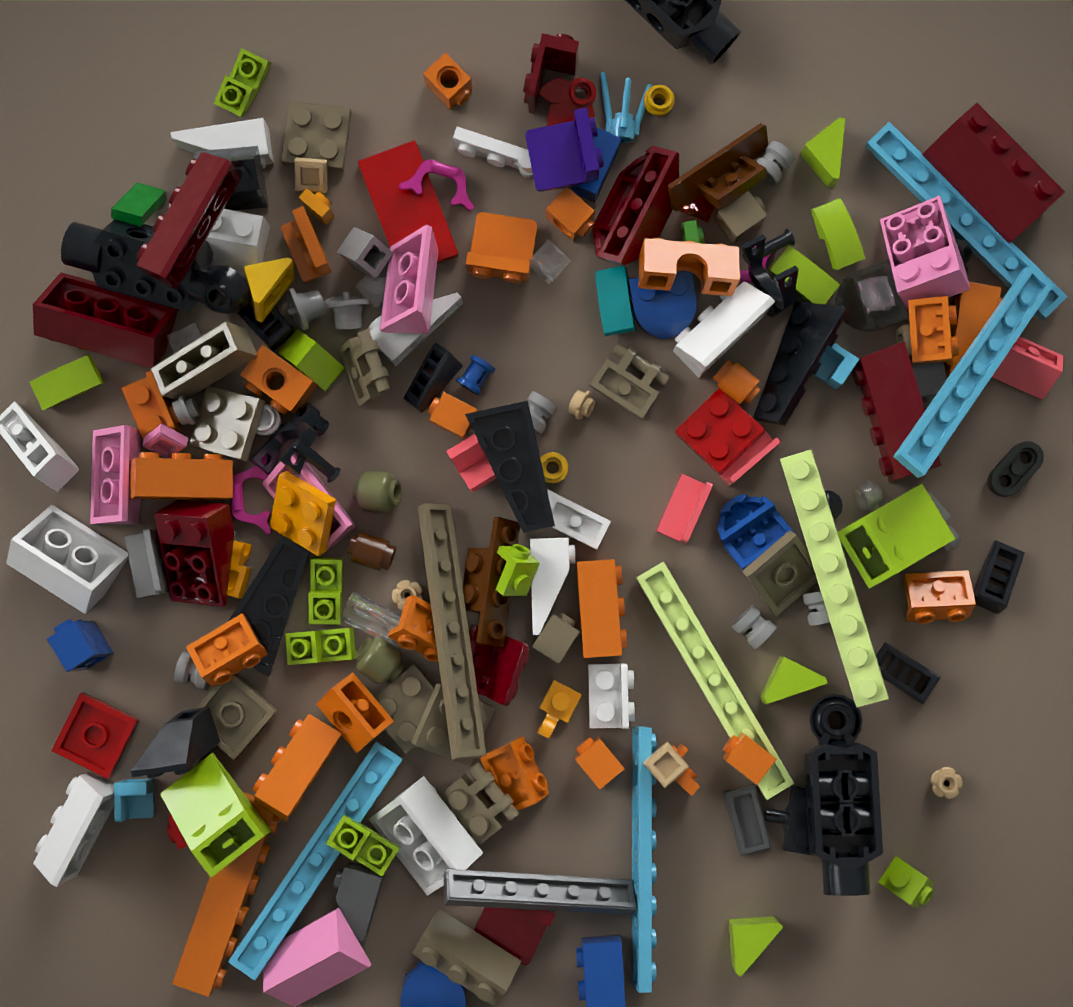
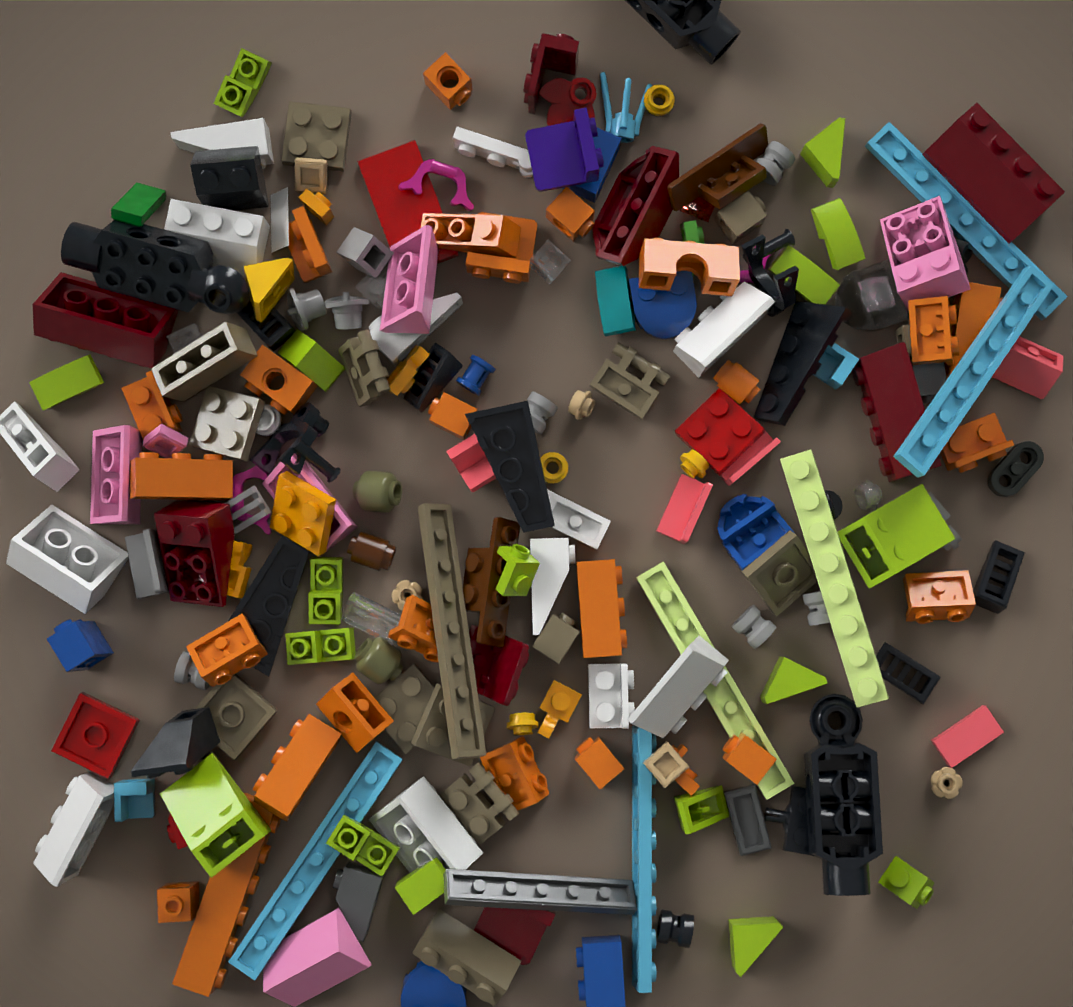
dark red slope [136,152,241,290] -> none
light grey plate [172,395,200,425] -> none
none -> orange brick [157,881,200,923]
none -> light grey tile [224,485,271,535]
none -> white sticker [270,187,289,252]
none -> light orange plate [387,345,429,396]
none -> lime slope [395,857,446,915]
none -> orange slope [420,213,521,258]
none -> yellow plate [507,712,539,736]
none -> white slope [627,636,729,738]
none -> black wheel [656,909,694,948]
none -> lime slope [674,785,730,834]
none -> yellow plate [680,449,709,479]
none -> coral tile [931,705,1004,768]
none -> orange bracket [940,412,1014,473]

